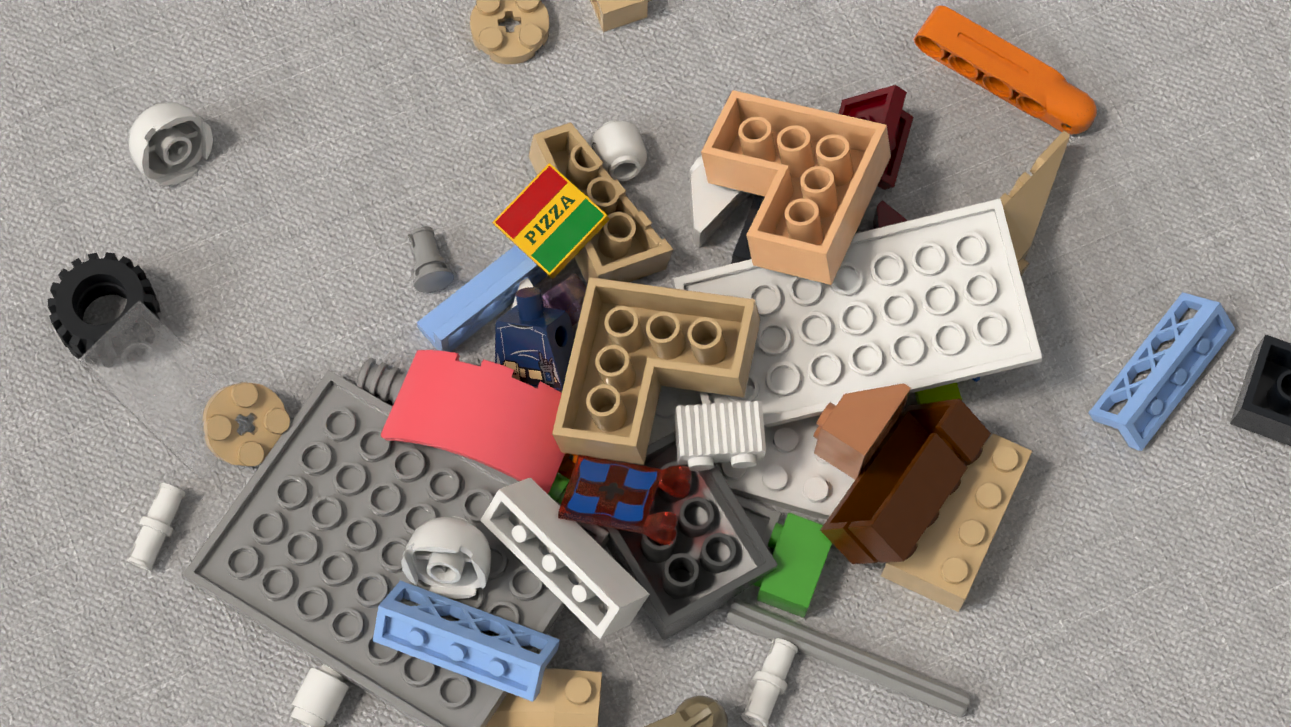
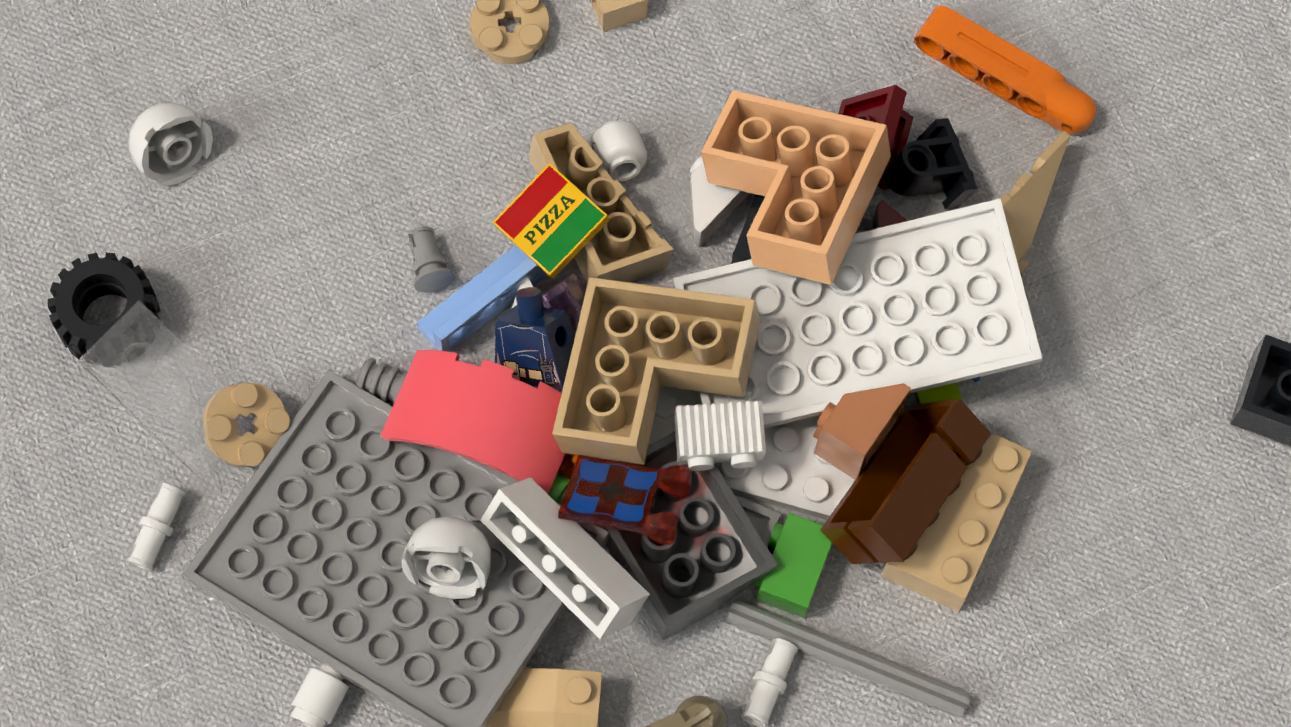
light blue fence [373,580,560,702] -> none
light blue fence [1089,292,1235,451] -> none
none -> black pin [883,118,978,210]

